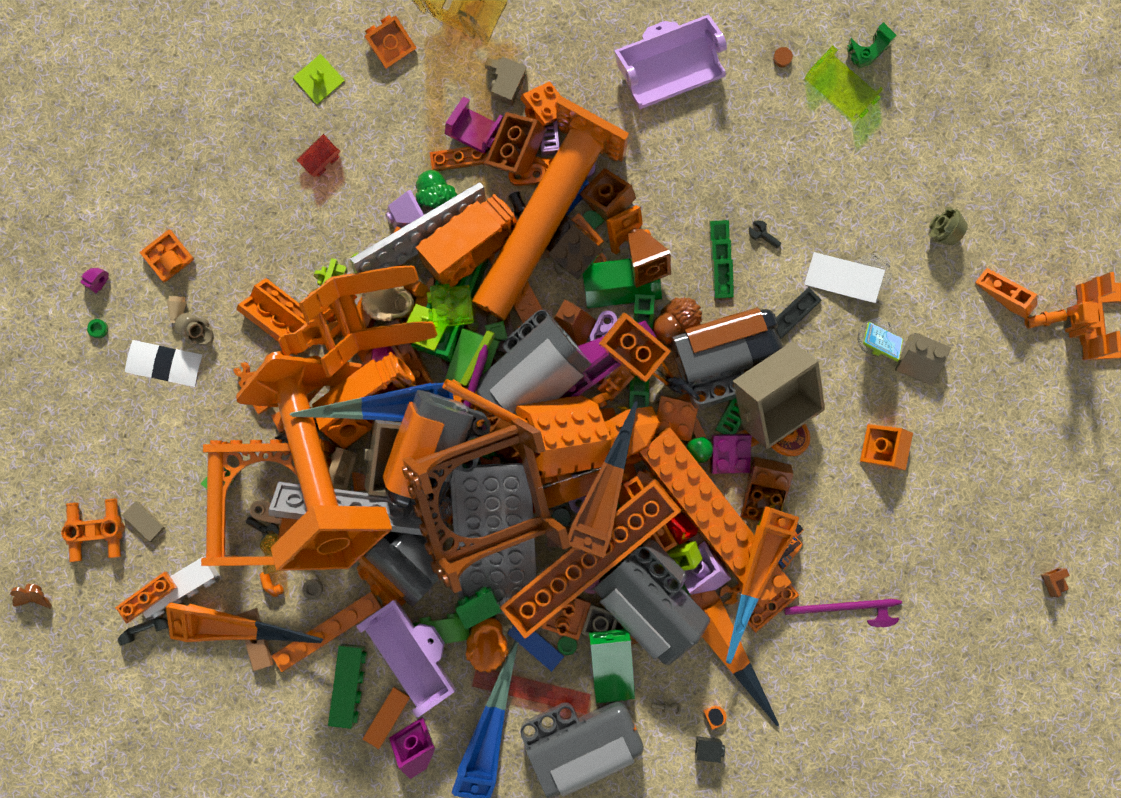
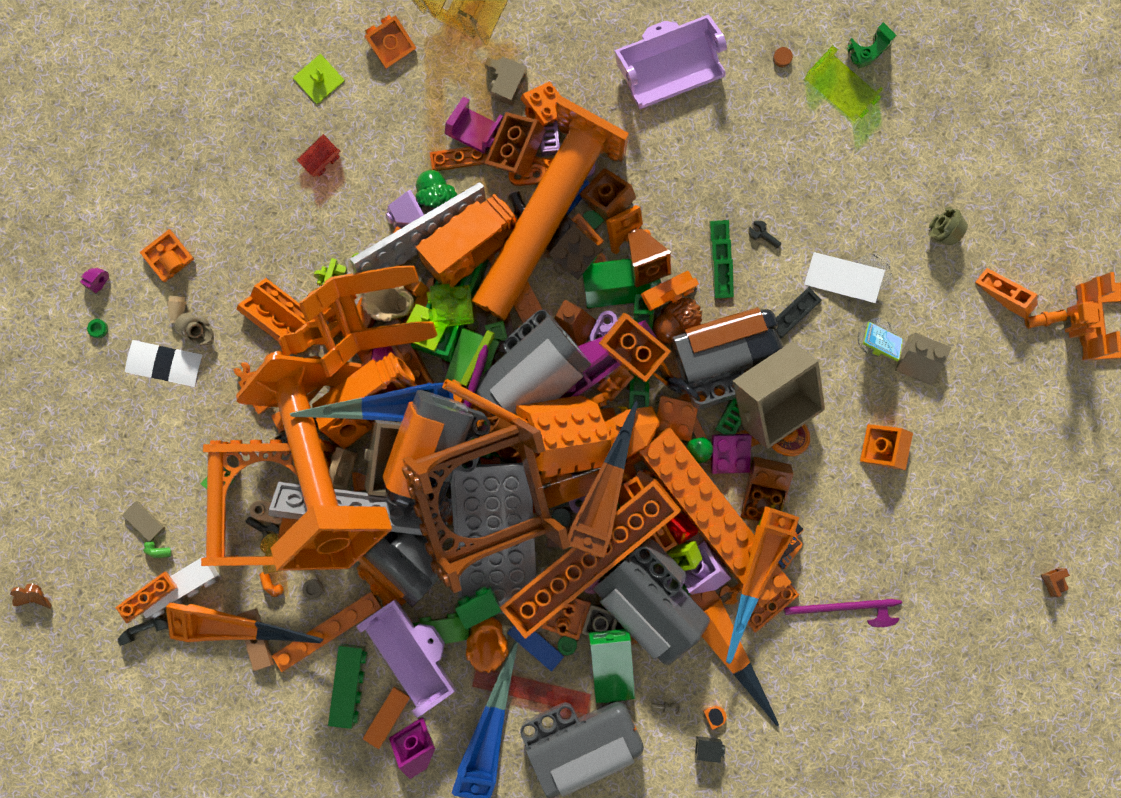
orange piece [61,498,125,562] -> none
none -> bright green arm [143,542,171,558]
none -> orange bracket [641,270,699,311]

